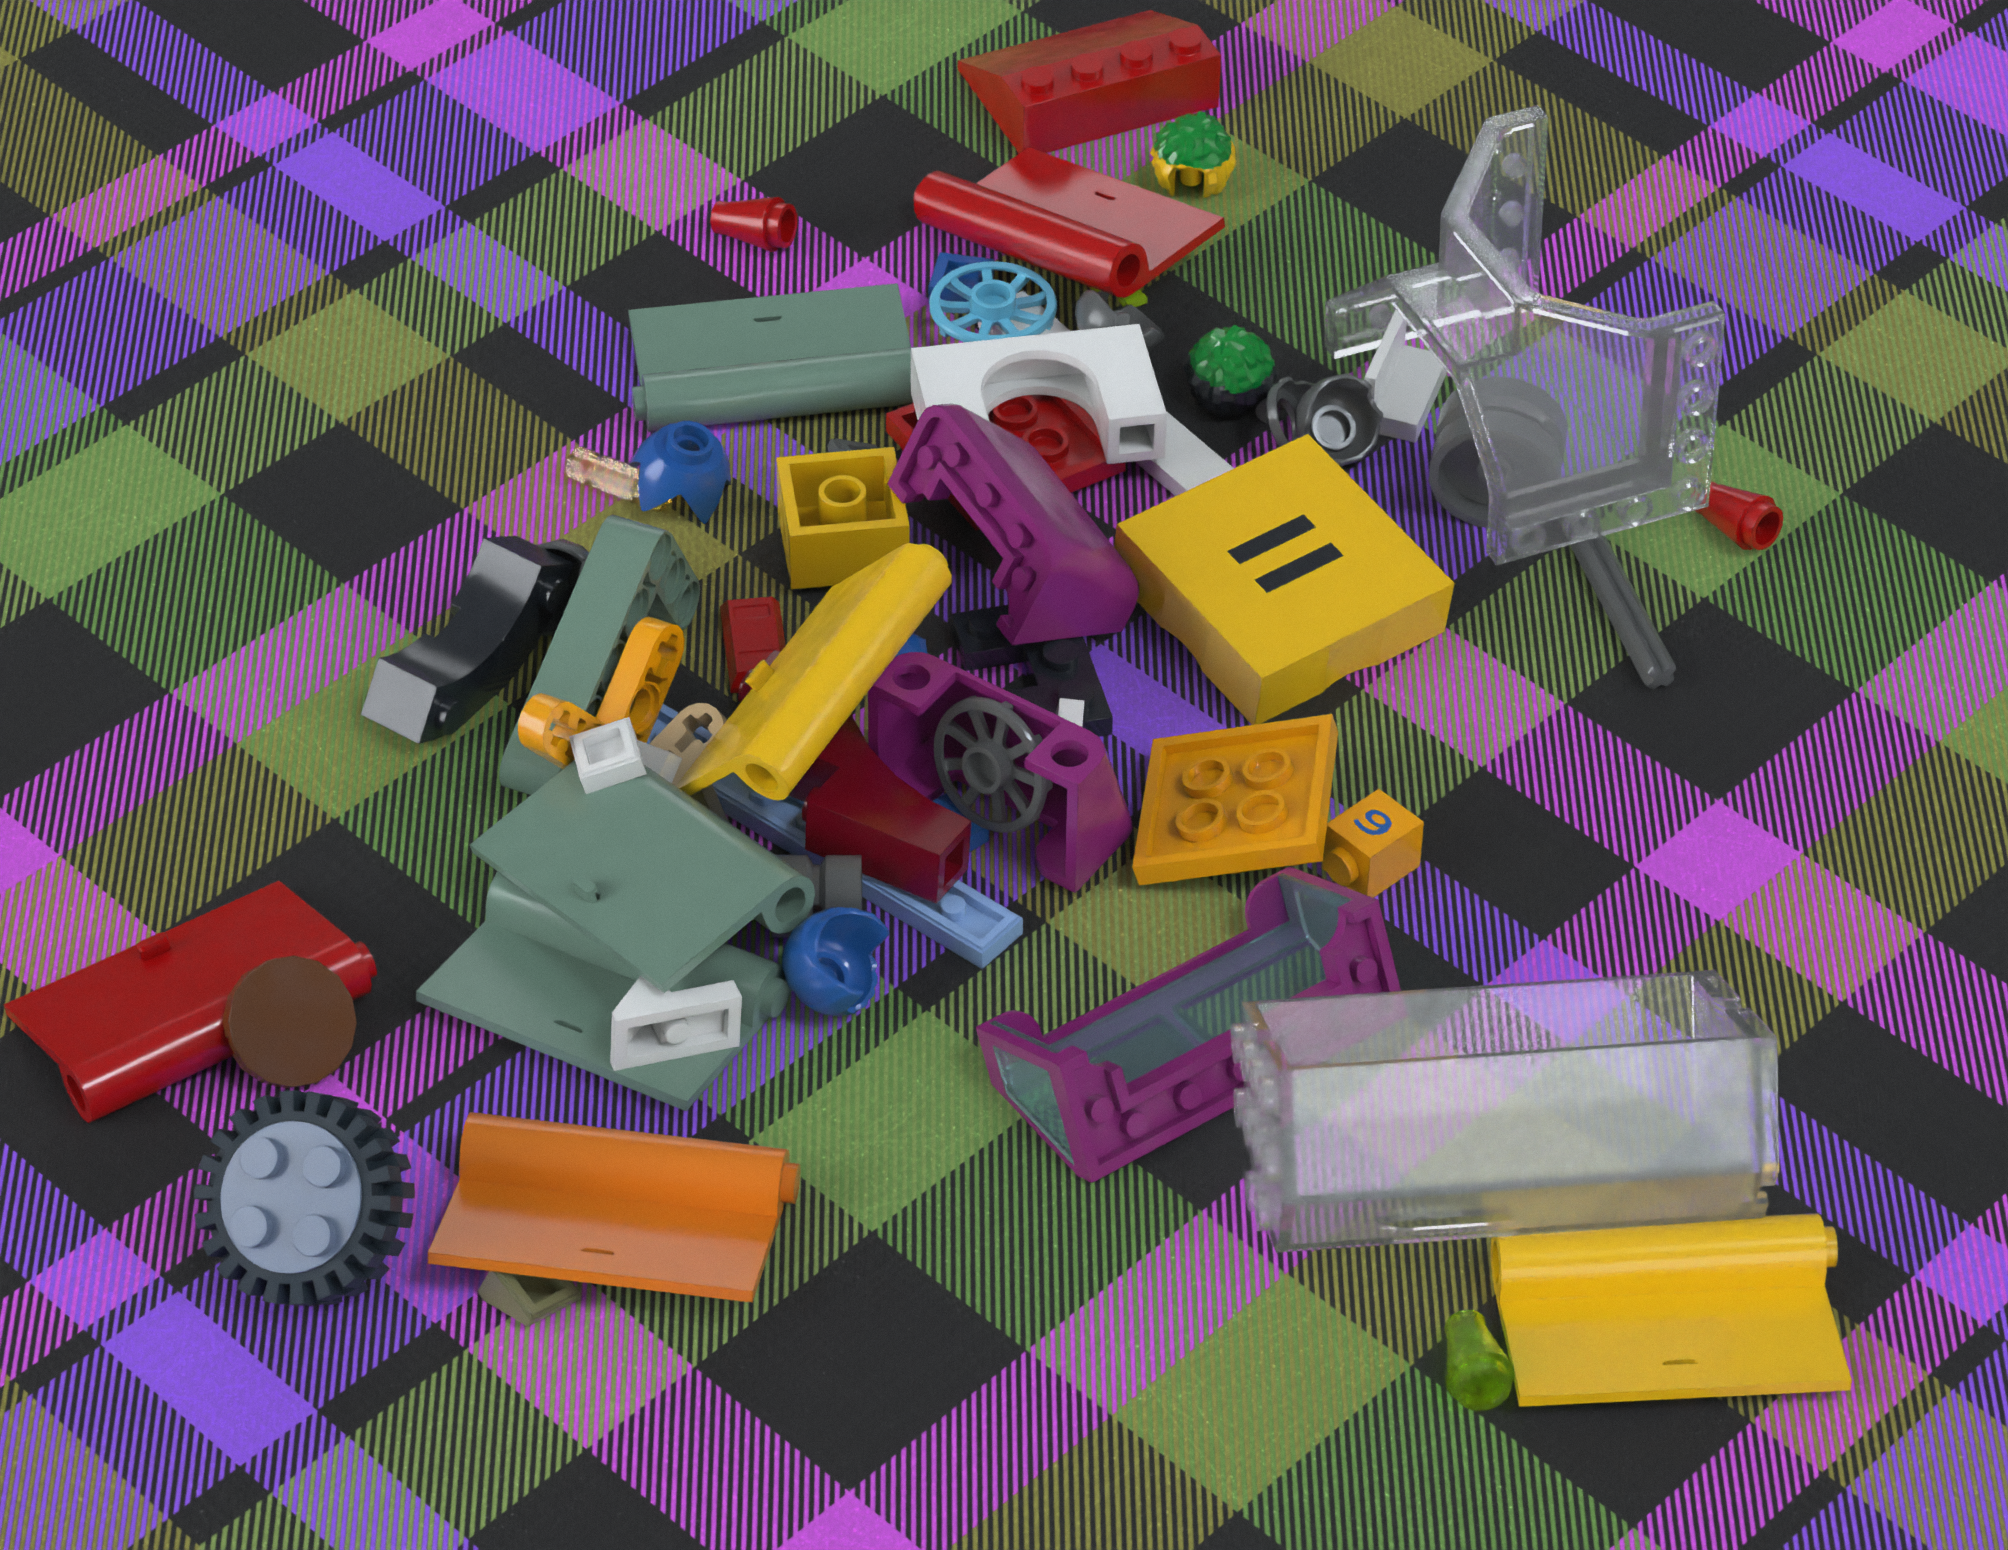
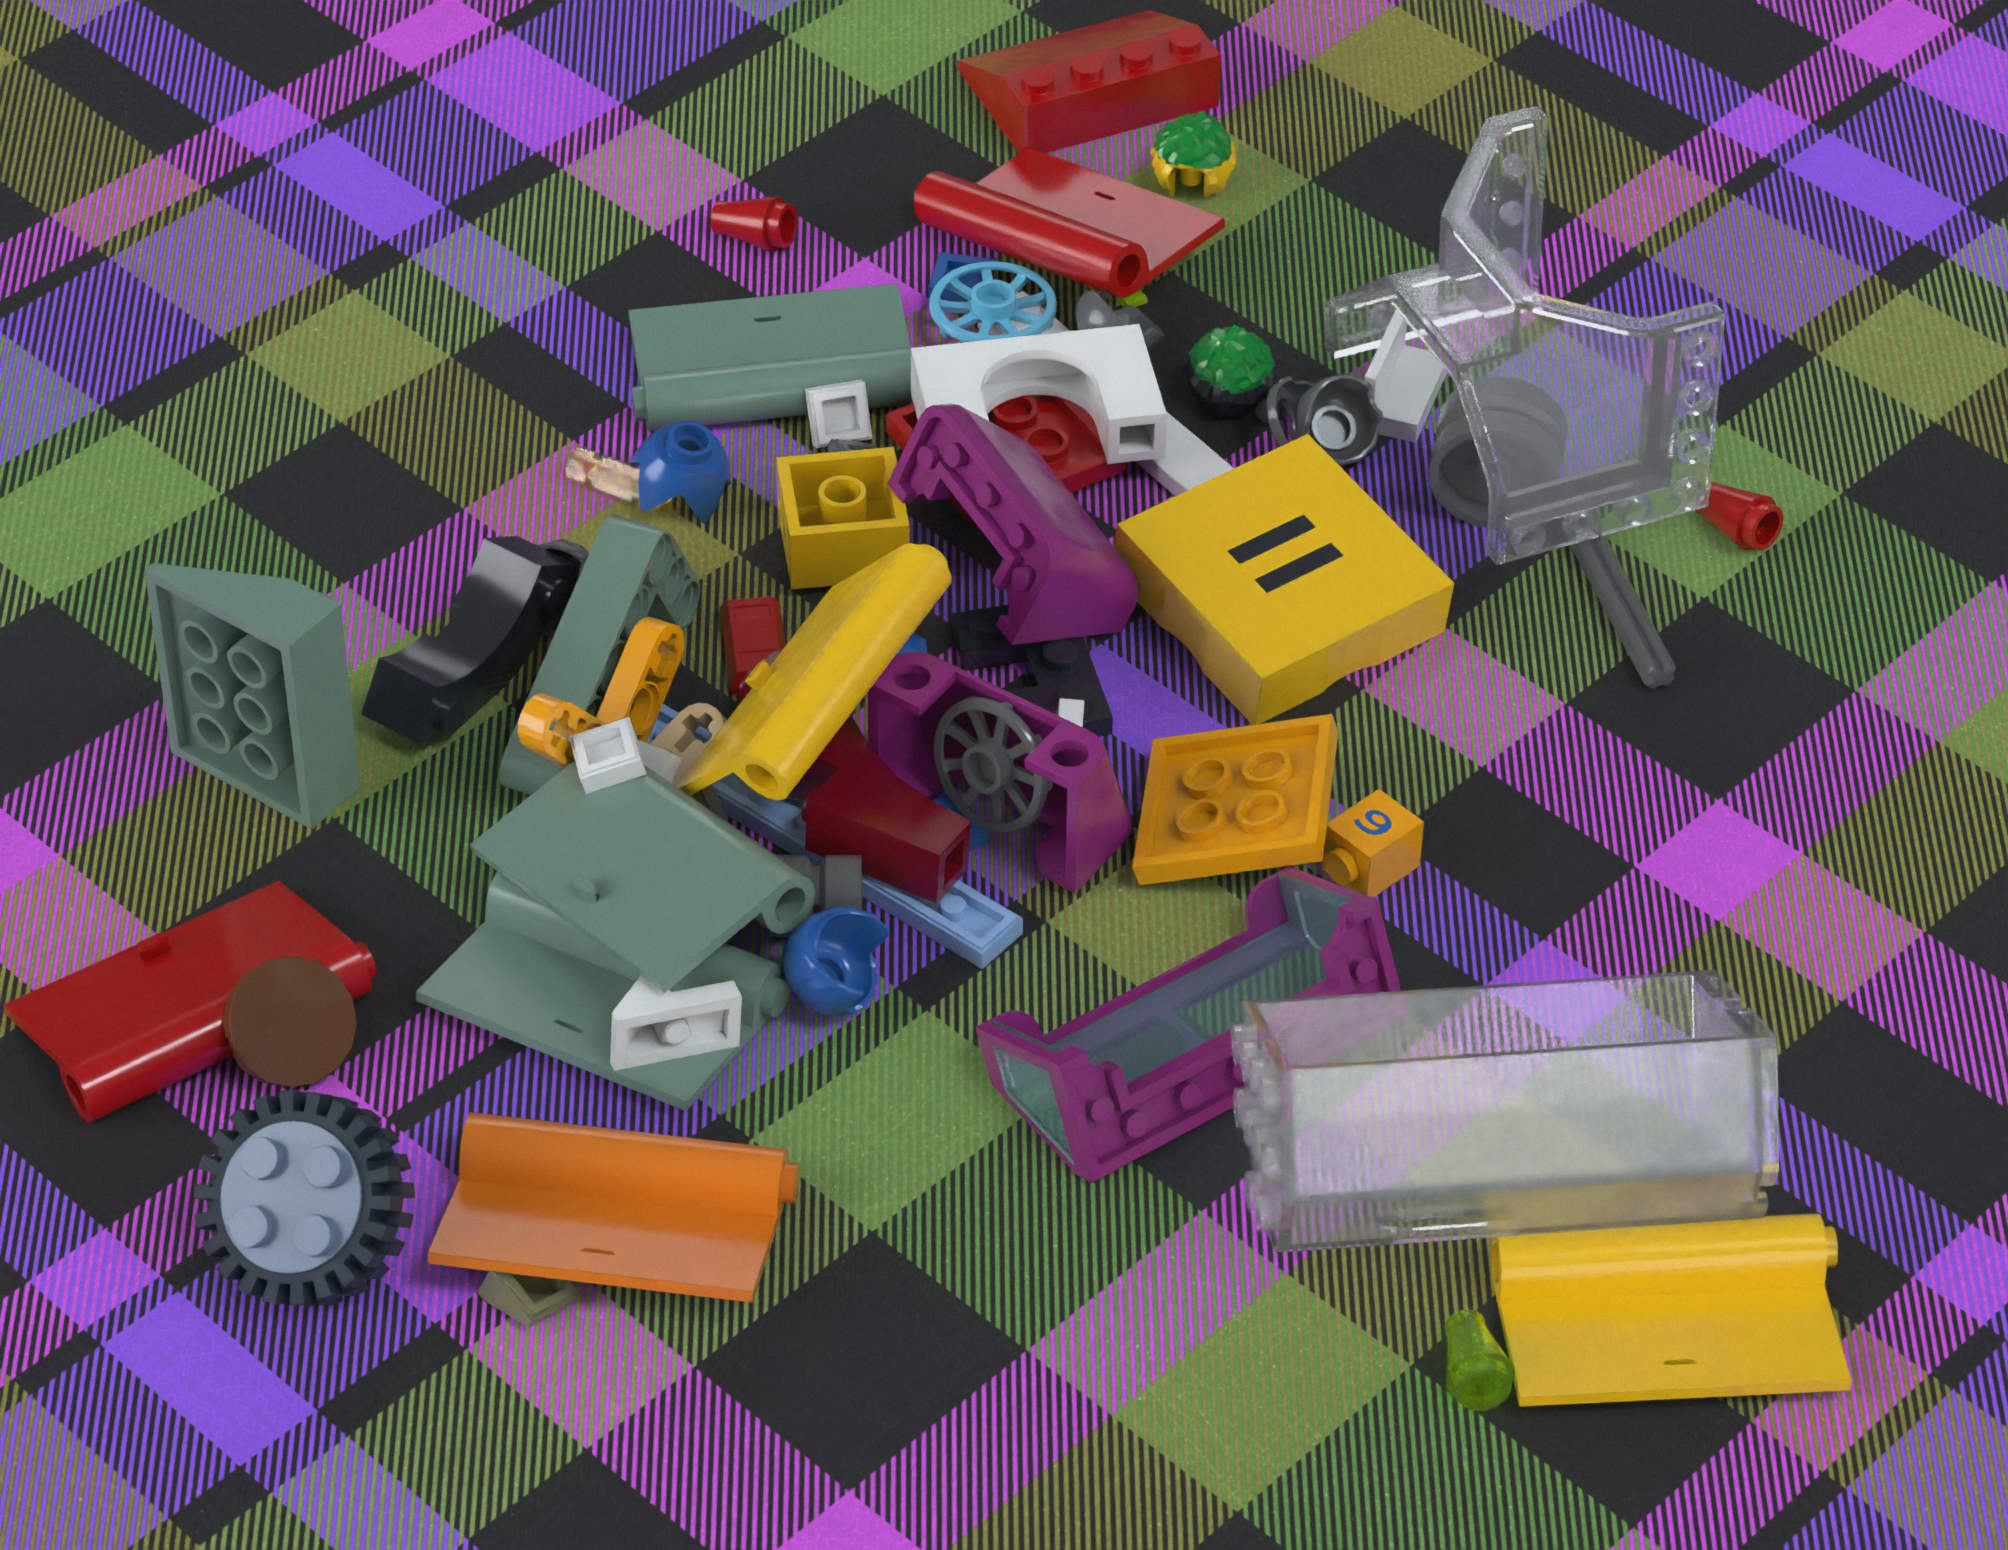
none -> sand green slope [145,563,361,830]
none -> white tile [805,380,873,448]

